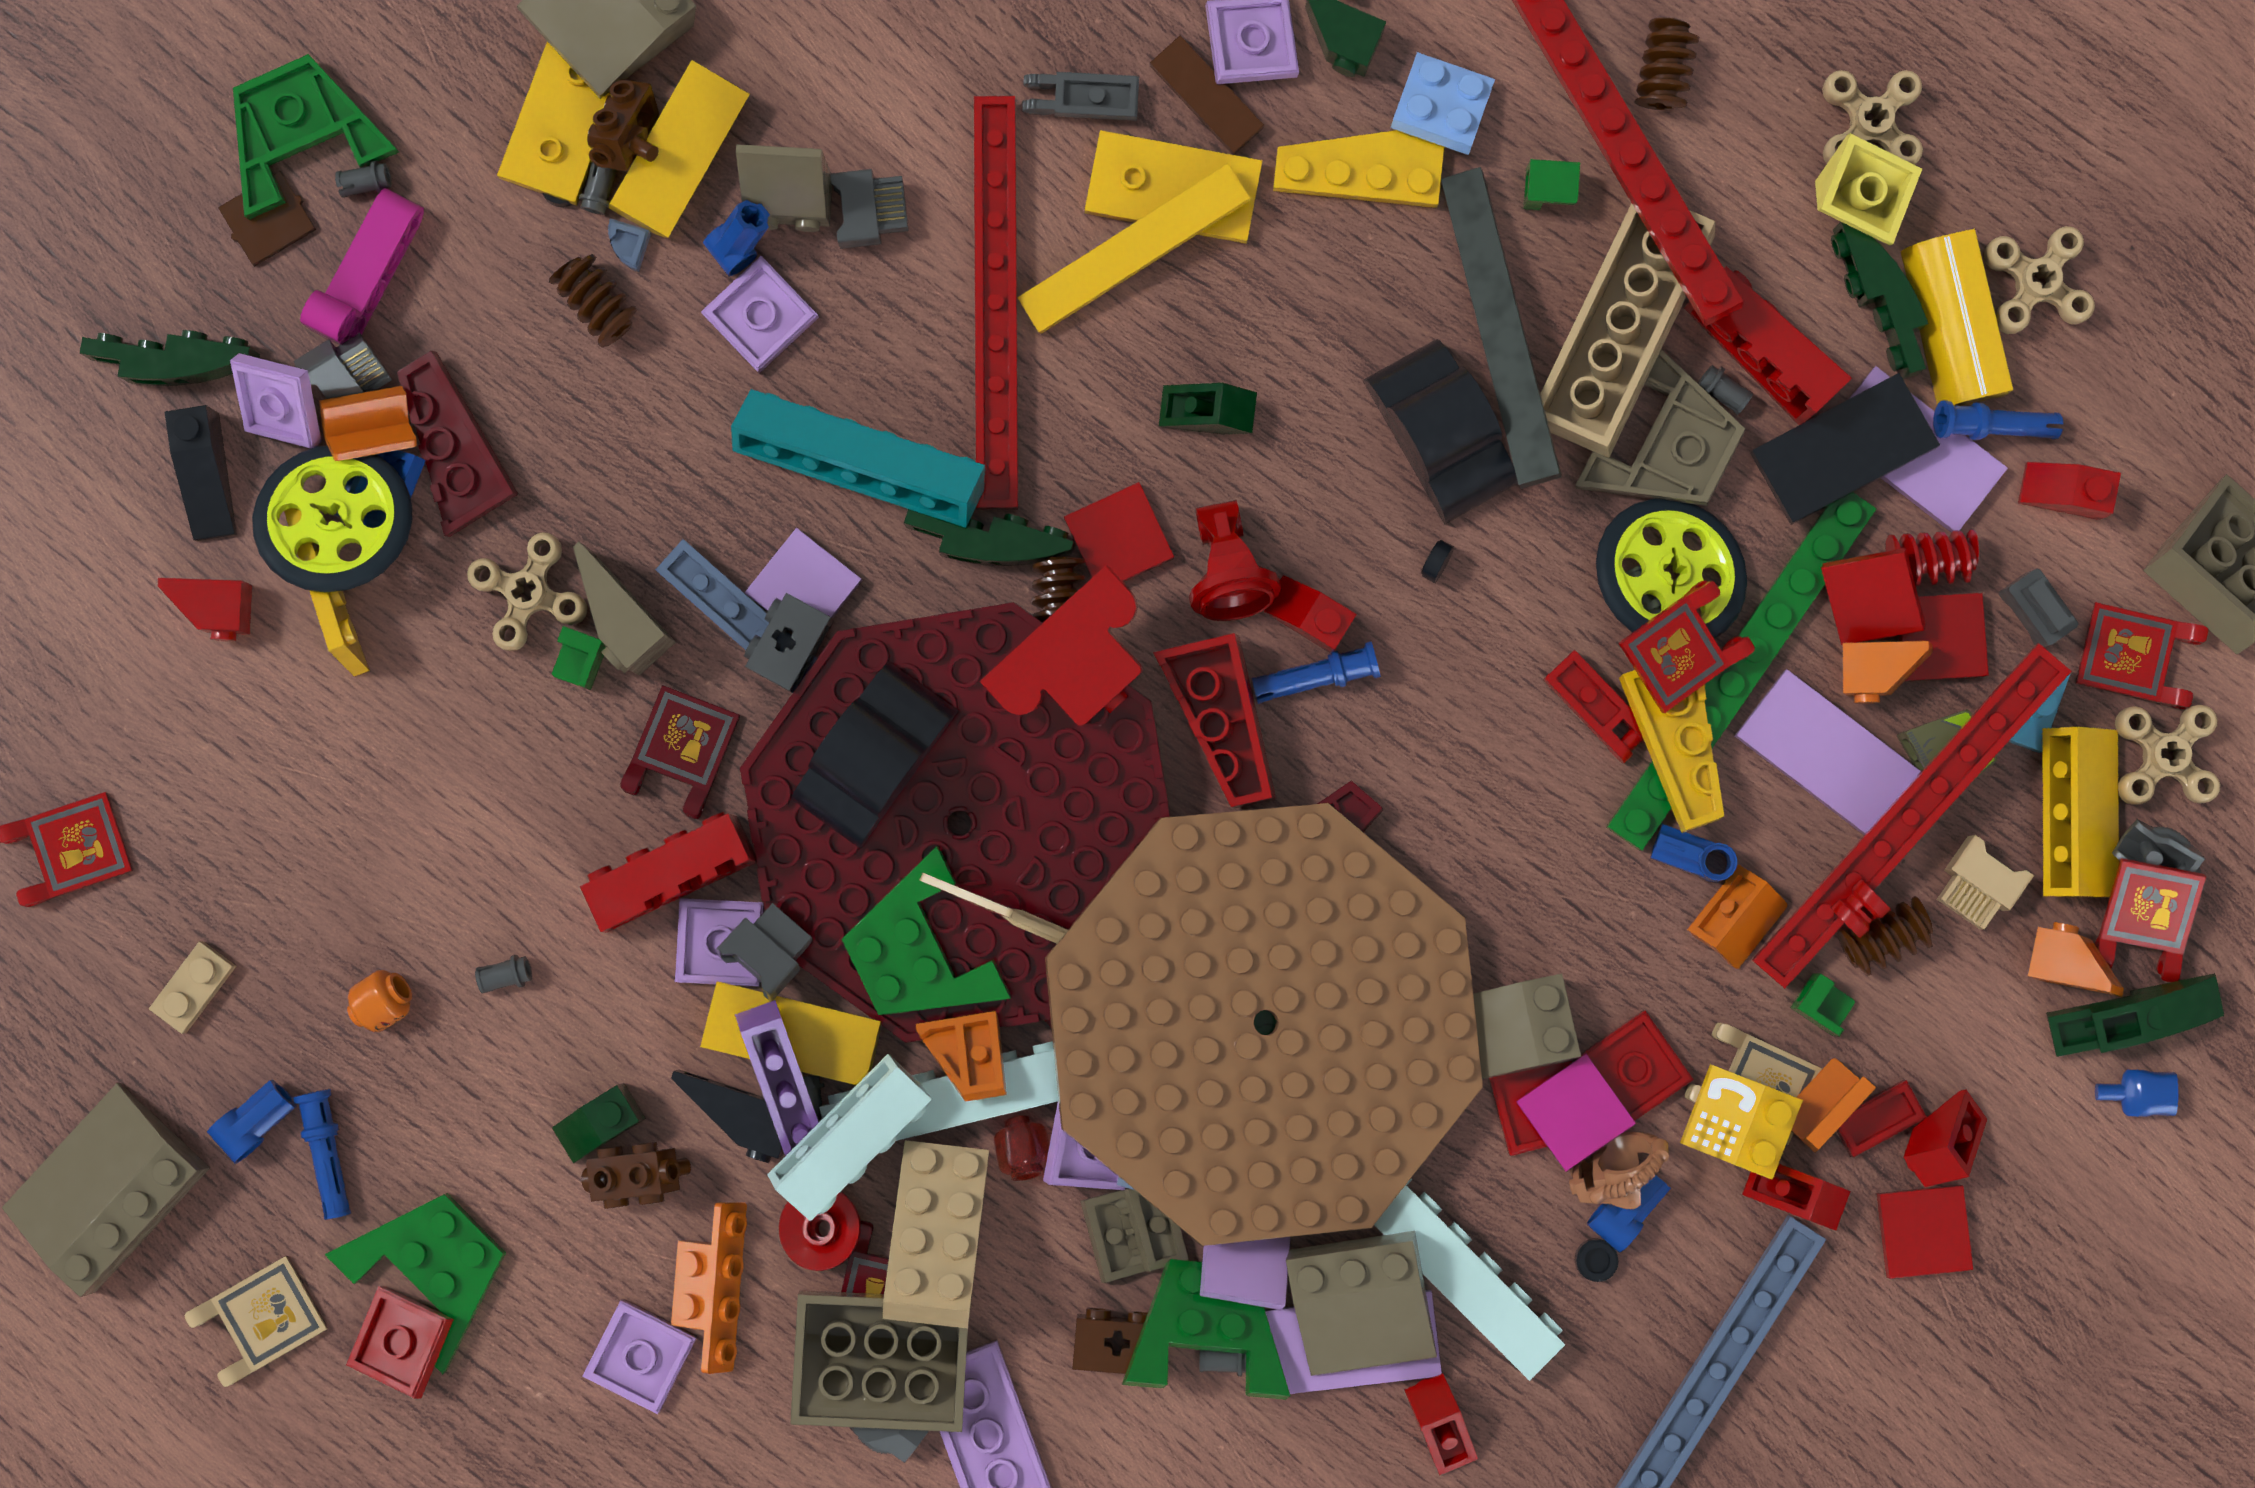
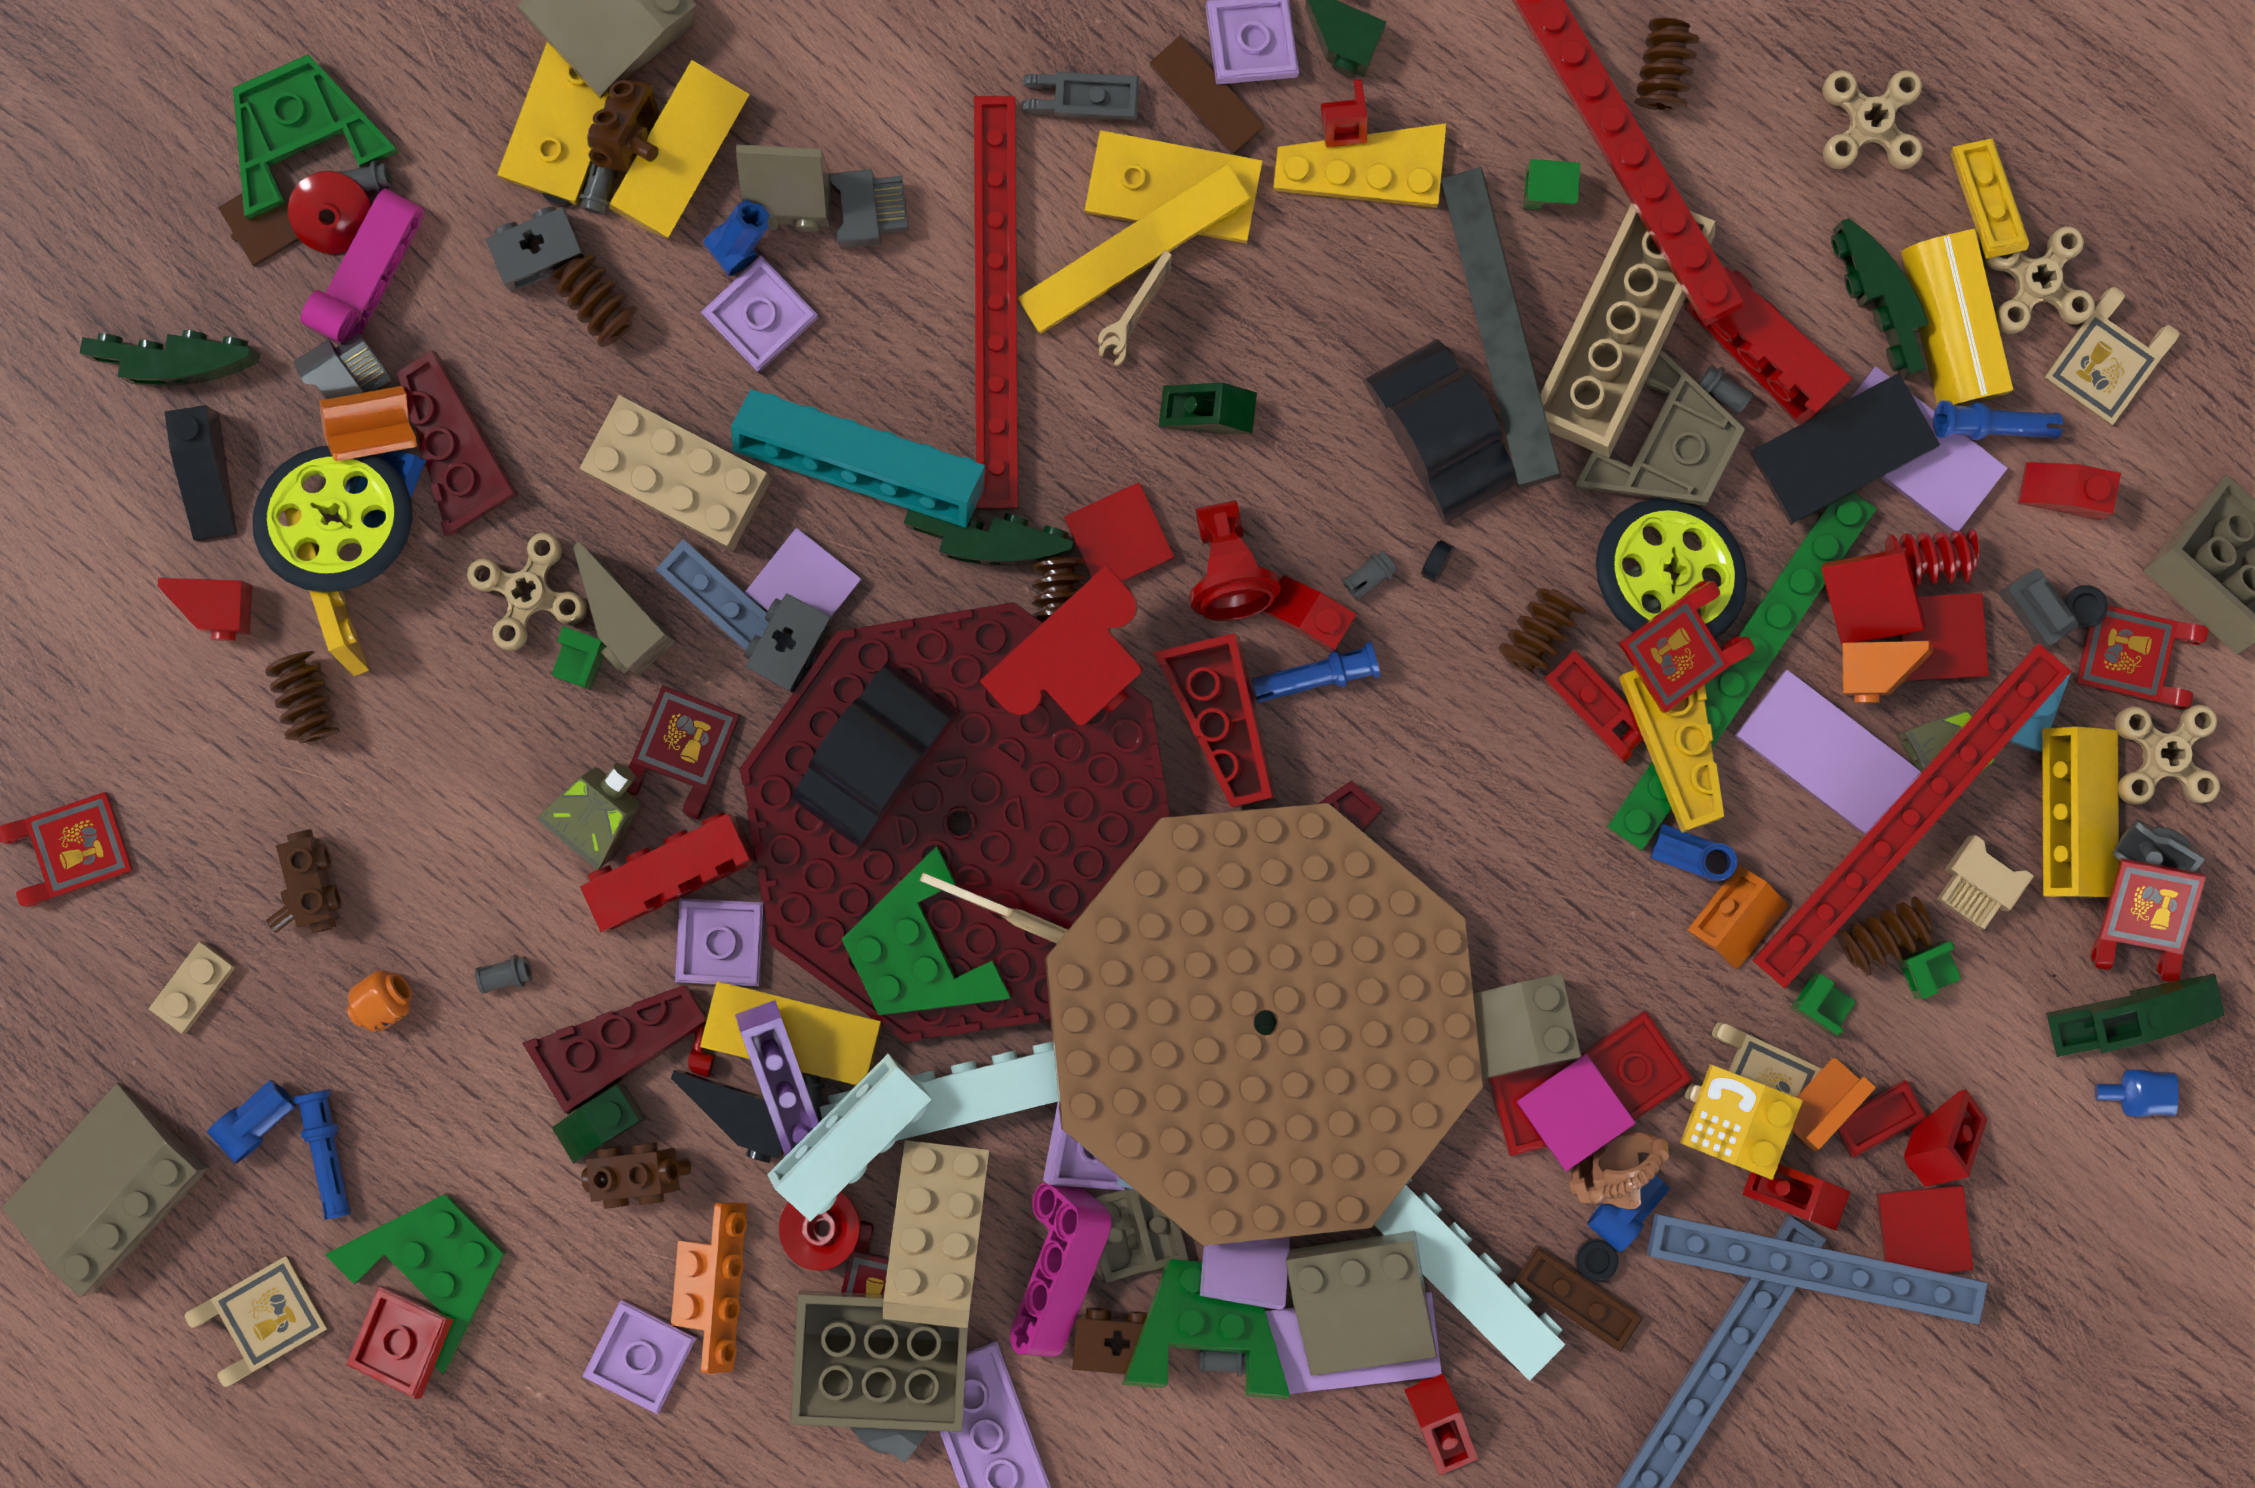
lavender tile [230,353,322,449] -> none
sand blue tile [608,218,651,272] -> none
dark grey piece [716,903,813,1002] -> none
orange wing [916,1011,1007,1102] -> none
clear red head [993,1116,1050,1181] -> none
light blue plate [1390,52,1495,155] -> none
light yellow slope [1815,133,1922,245] -> none
red wheel [1830,879,1891,938] -> none
orange slope [2028,922,2124,997] -> none
none -> reddish brown piece [265,651,340,744]
none -> reddish brown brick [266,829,342,933]
none -> red dish [288,171,372,254]
none -> dark grey brick [486,206,586,293]
none -> dark red wing [522,985,707,1115]
none -> olive torso [536,763,640,870]
none -> tan brick [579,395,772,552]
none -> red hand [687,1025,715,1077]
none -> dark pink beam [1010,1183,1111,1357]
none -> tan flag [1098,250,1172,367]
none -> red panel [1321,79,1368,147]
none -> dark grey pin [1342,551,1397,601]
none -> reddish brown piece [1498,588,1587,681]
none -> reddish brown tile [1514,1245,1644,1353]
none -> sand blue plate [1647,1213,1987,1325]
none -> green panel [1898,940,1961,999]
none -> yellow tile [1950,138,2029,259]
none -> tan flag [2043,287,2180,426]
none -> black tile [2065,585,2108,629]

